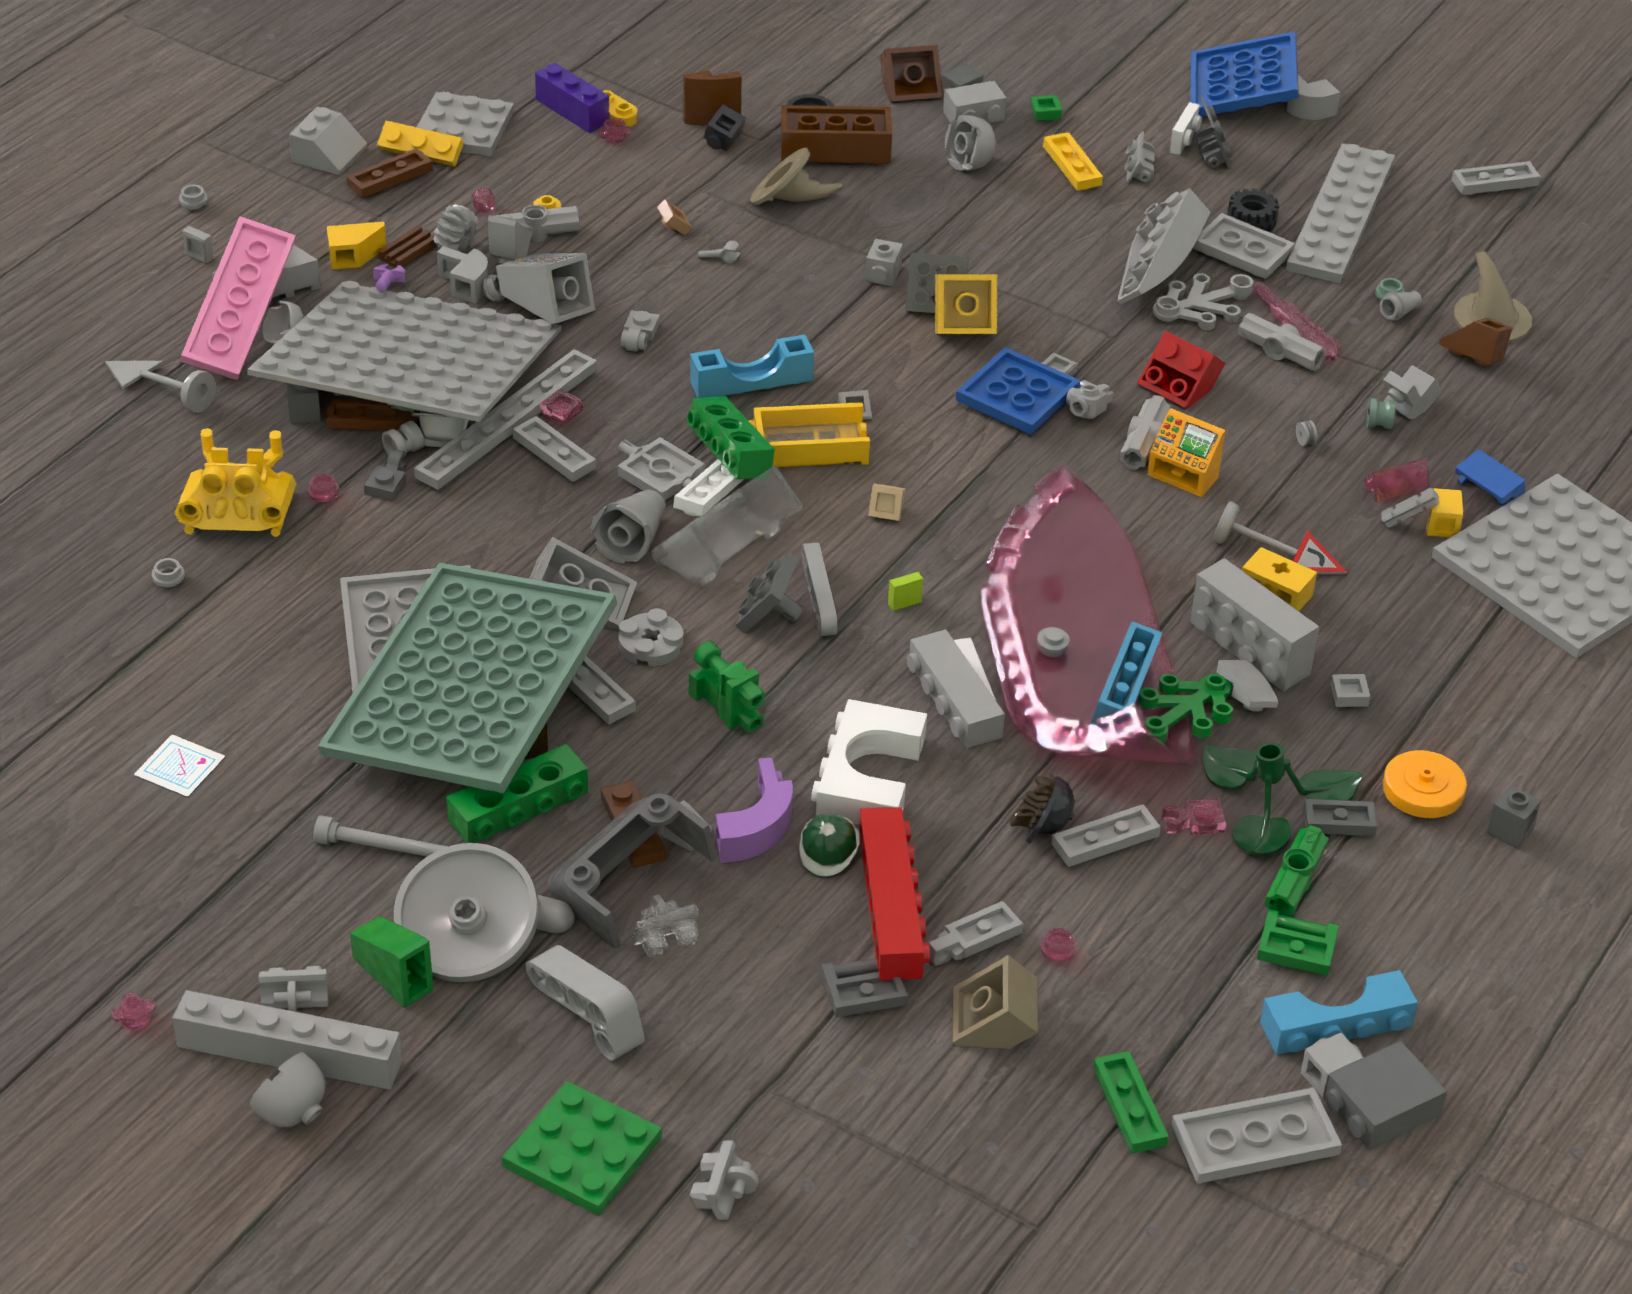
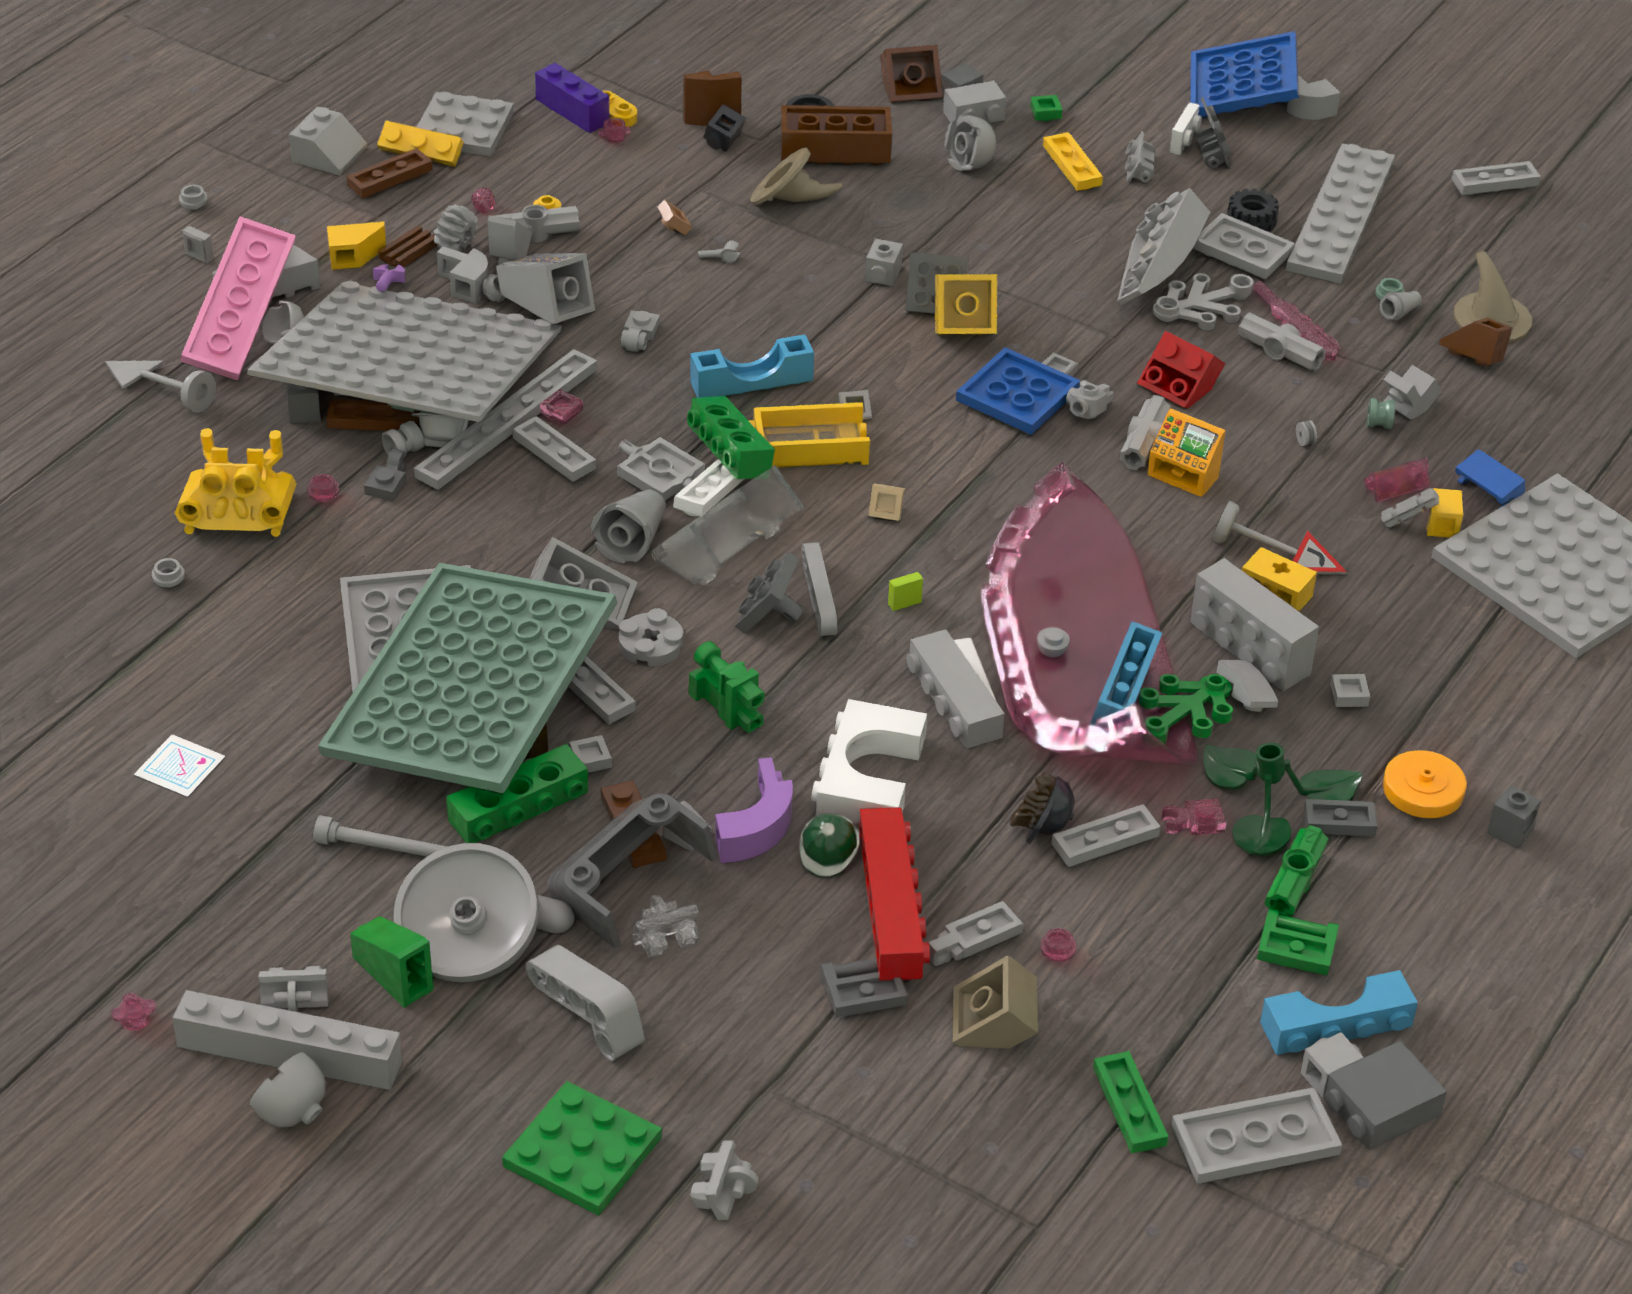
none -> light grey plate [569,735,612,773]

